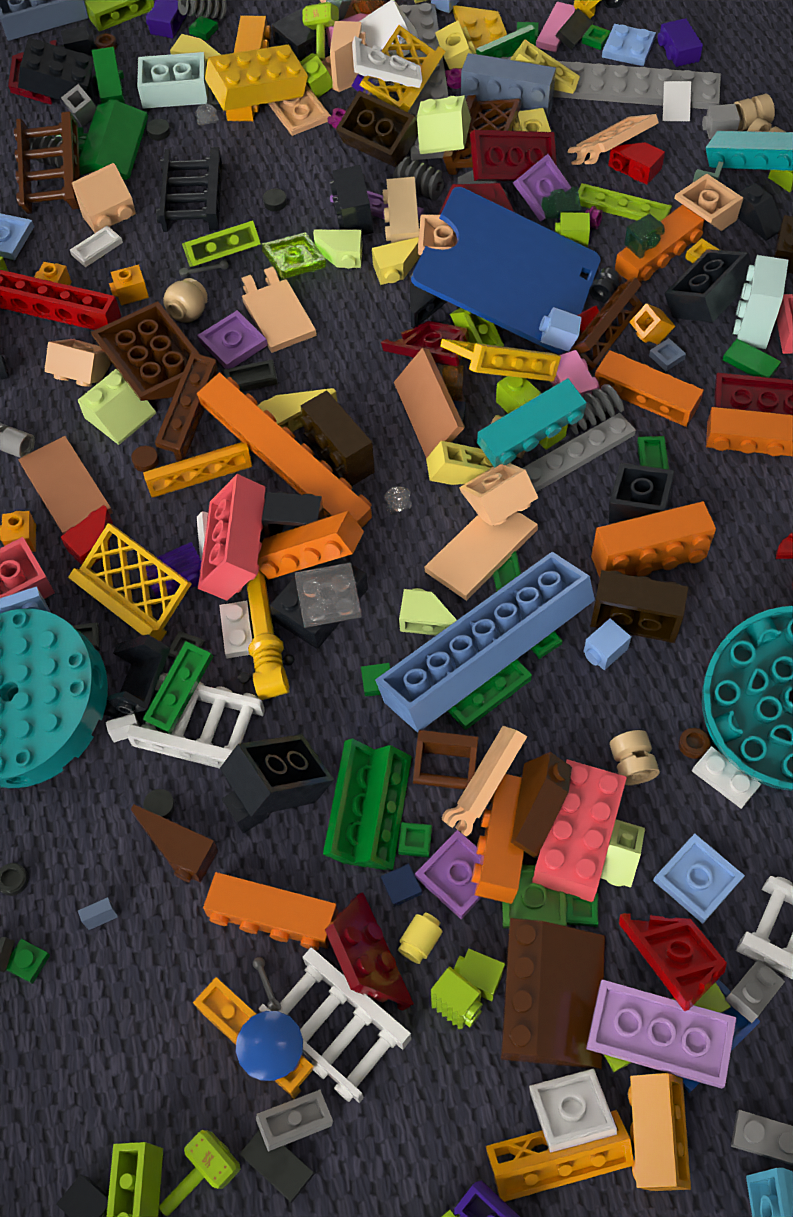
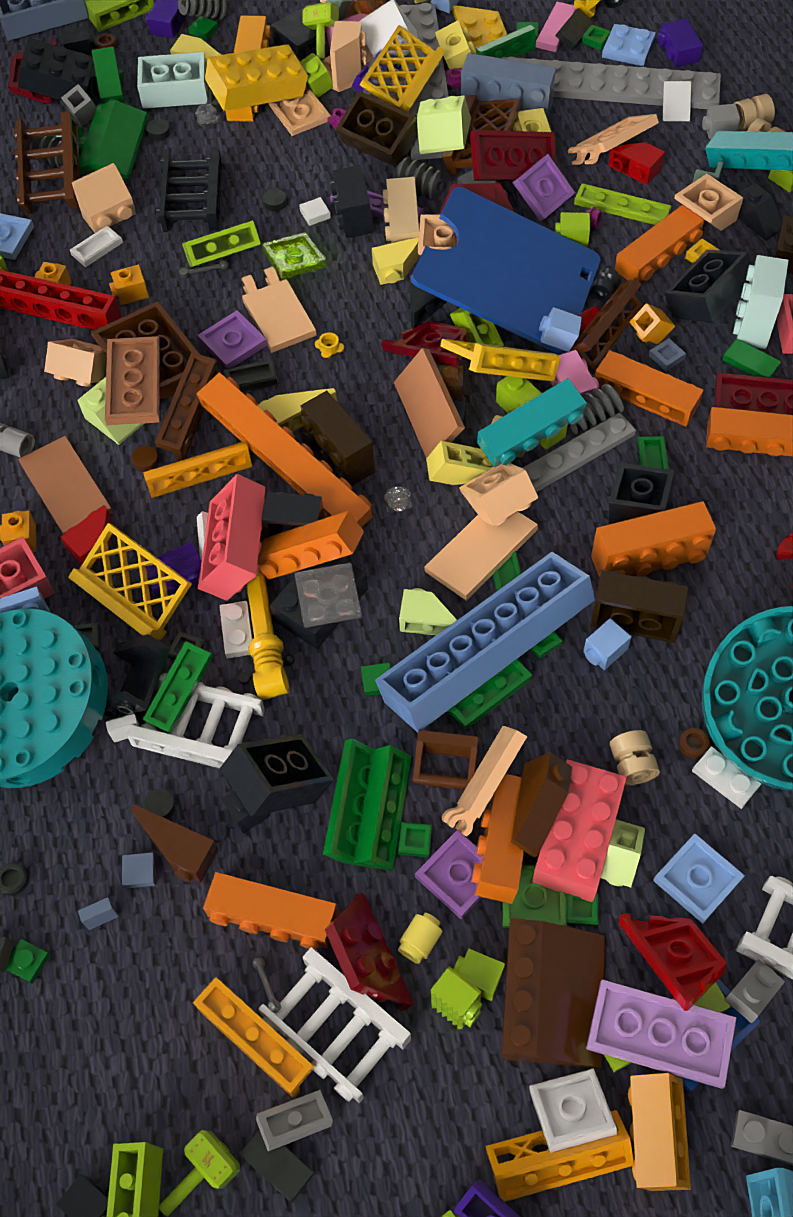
tan piece [163,278,207,323] -> none
blue dish [236,1011,303,1081] -> none
yellowish green slope [313,230,363,269] -> none
white wing [352,36,422,88] -> none
dark blue tile [381,864,422,907] -> none
light yellow slope [510,40,580,94] -> none
clear green brick [541,186,582,219] -> none
clear green brick [624,214,665,259] -> none
none -> nougat tile [105,336,160,425]
none -> sand blue tile [122,852,155,889]
none -> white tile [299,197,330,226]
none -> yellow plate [315,333,344,358]

